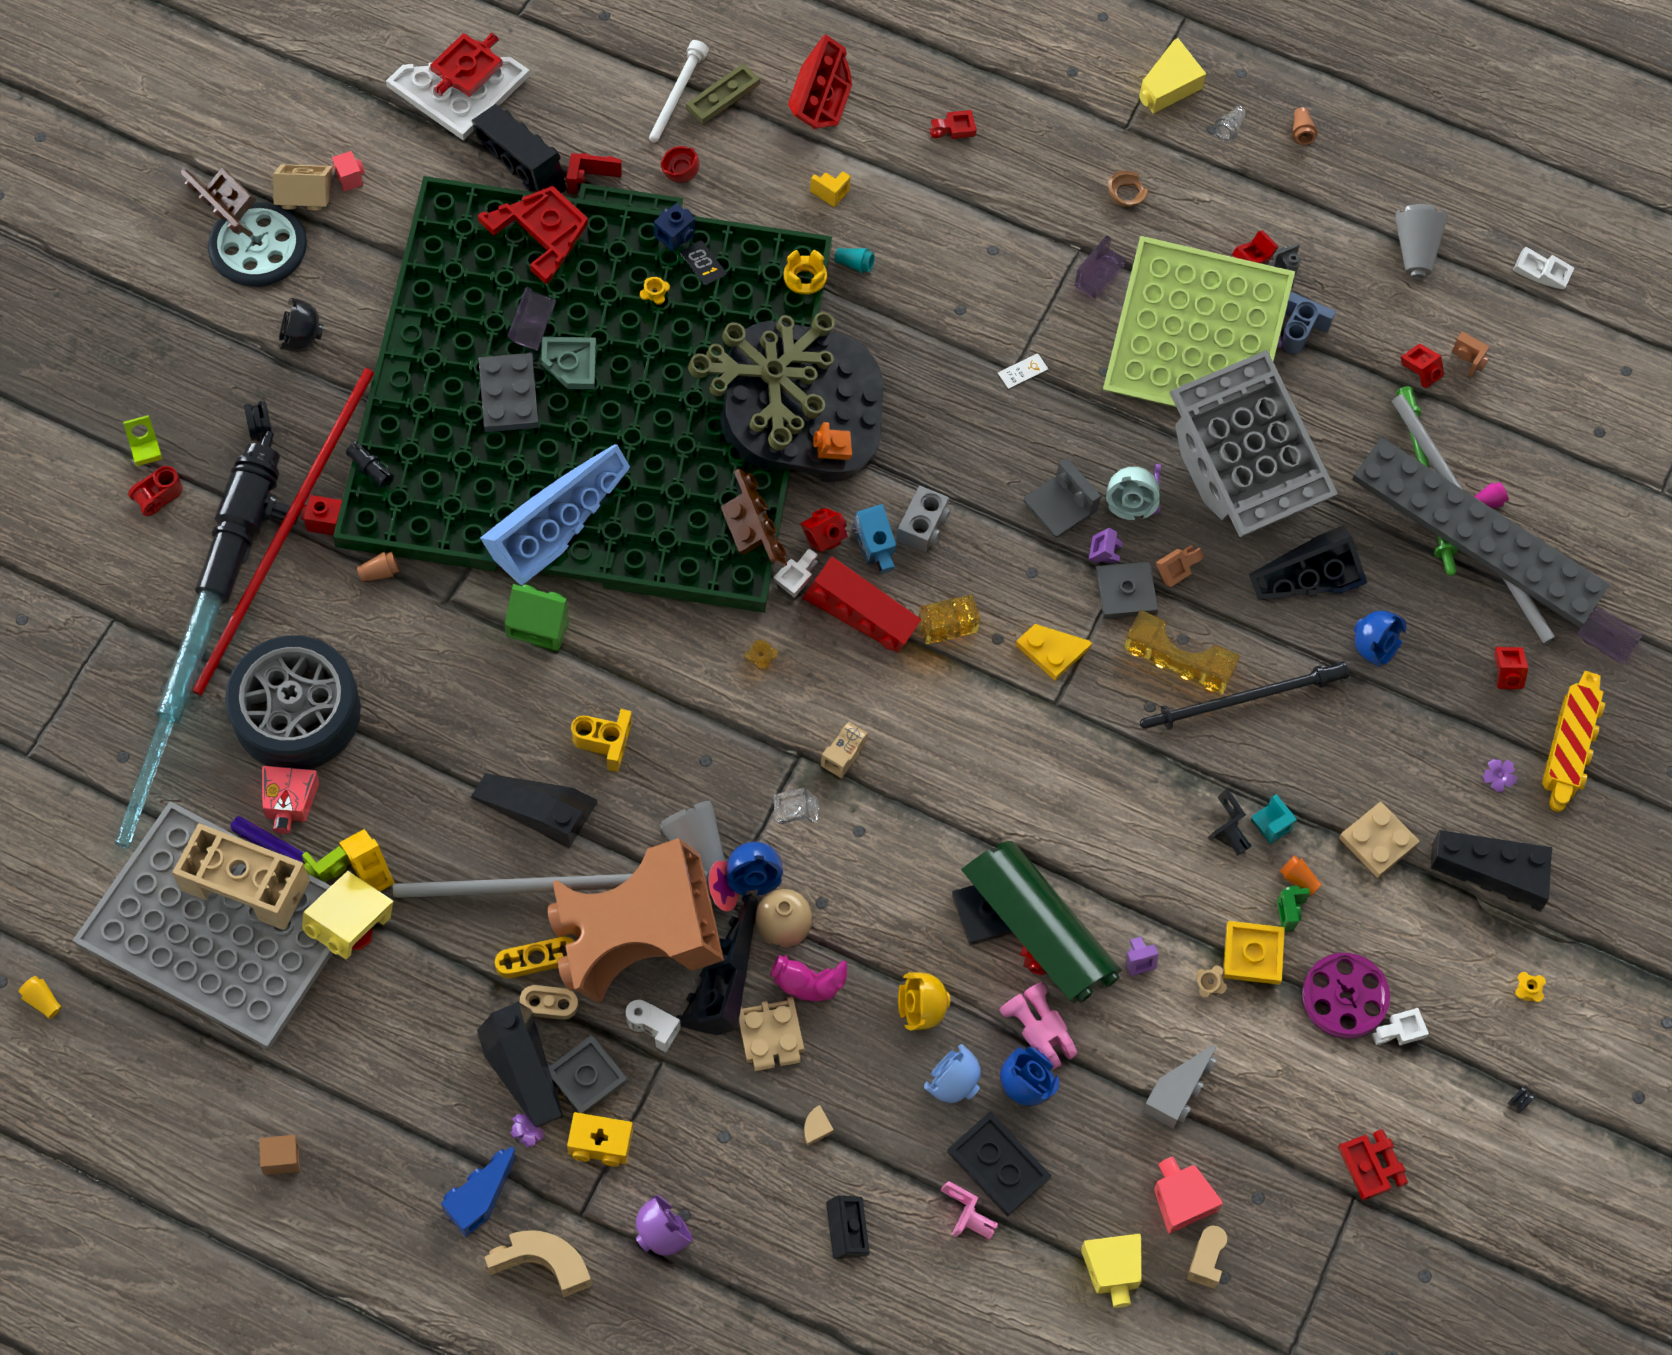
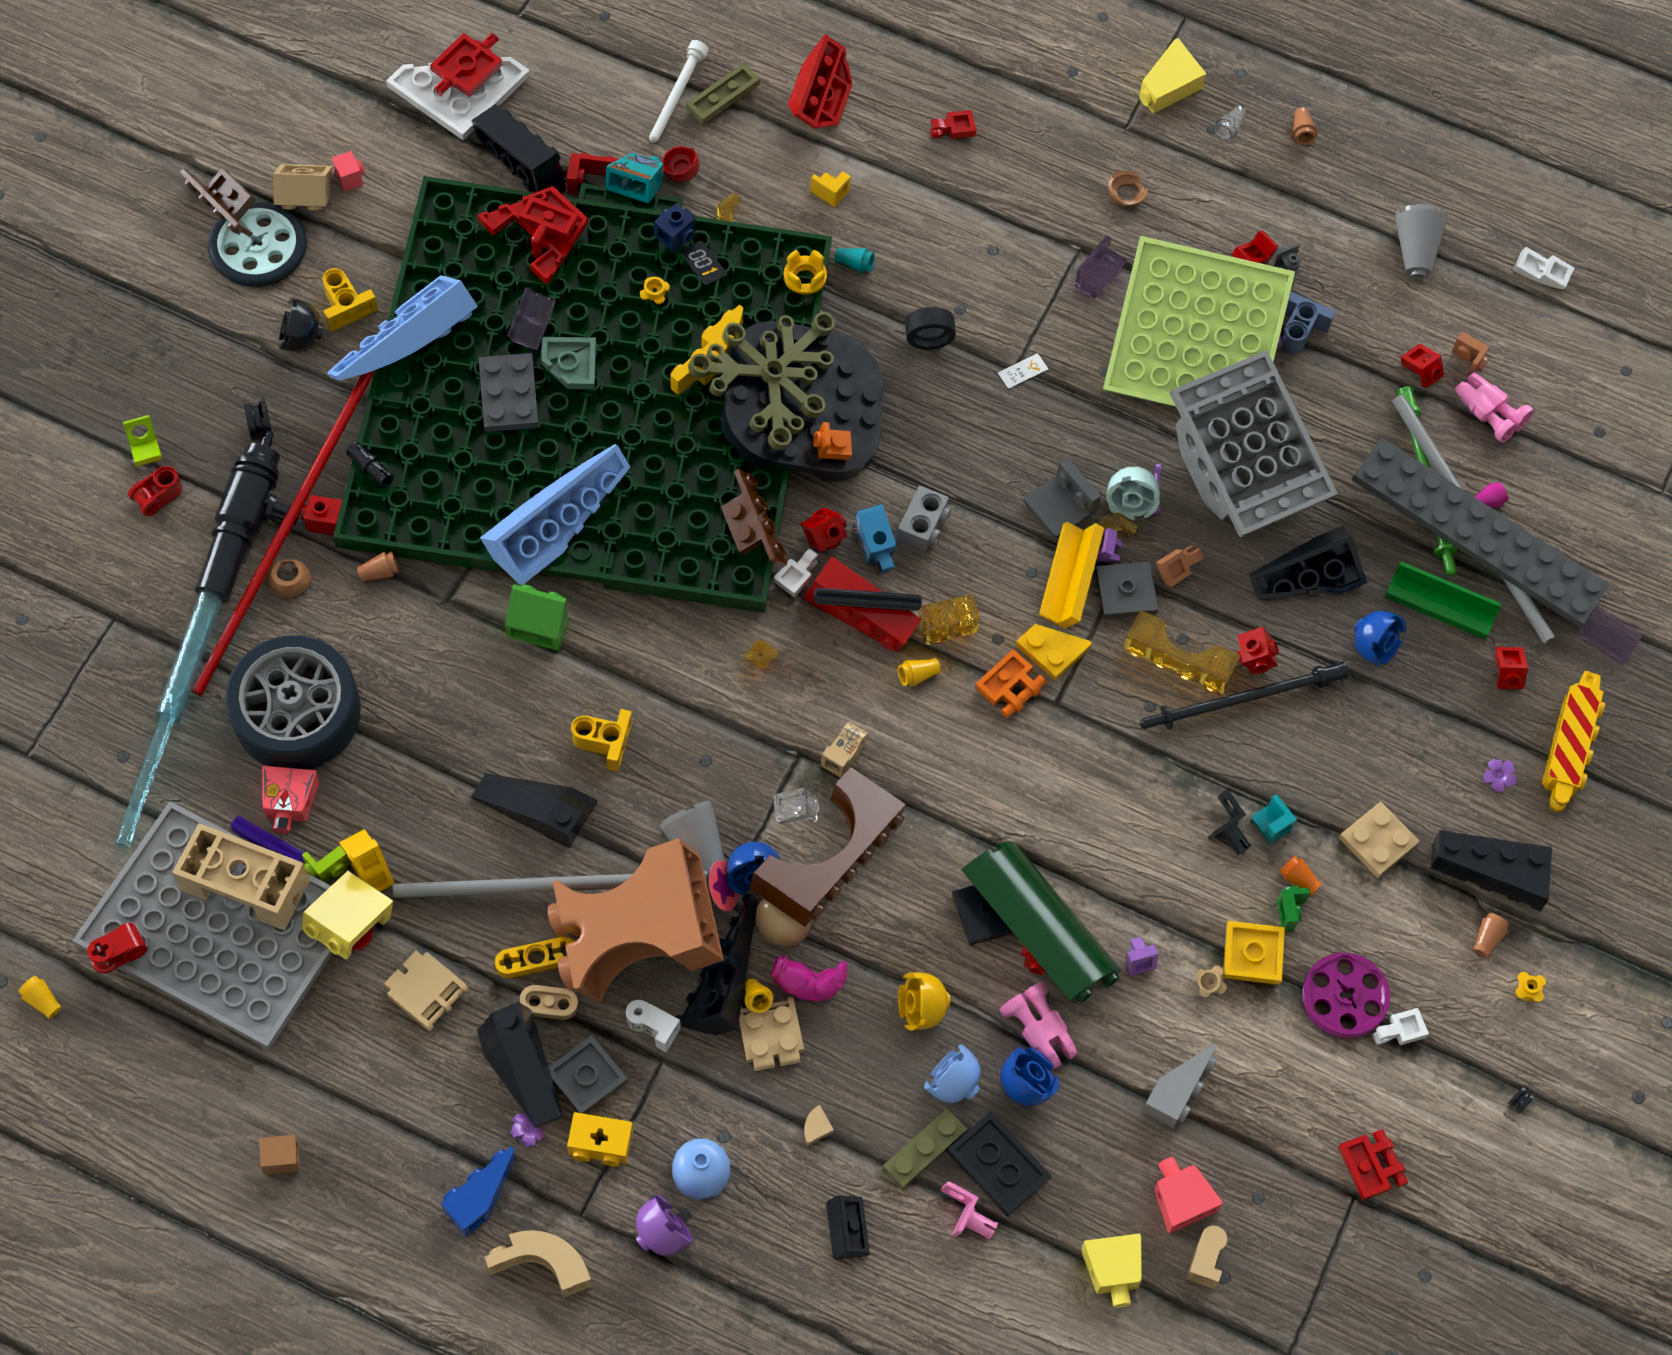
none -> red piece [87,923,148,974]
none -> medium nougat piece [266,559,312,598]
none -> yellow tile [322,268,378,332]
none -> light blue wedge [327,275,478,381]
none -> tan plate [384,950,470,1032]
none -> red plate [519,196,578,259]
none -> teal torso [605,153,664,203]
none -> yellow slope [670,305,743,395]
none -> light blue cylinder [672,1138,731,1200]
none -> clear yellow arm [715,192,741,221]
none -> yellow cone [744,979,773,1013]
none -> arch [749,767,906,927]
none -> black axle [814,588,922,611]
none -> olive plate [882,1108,967,1190]
none -> yellow cone [898,658,941,687]
none -> black tyre [905,307,956,350]
none -> orange plate [975,649,1046,718]
none -> yellow panel [1039,522,1104,629]
none -> clear yellow arm [1099,513,1140,537]
none -> red brick [1237,626,1279,675]
none -> green panel [1385,562,1501,640]
none -> bright pink piece [1455,372,1535,443]
none -> nougat cone [1473,913,1509,958]

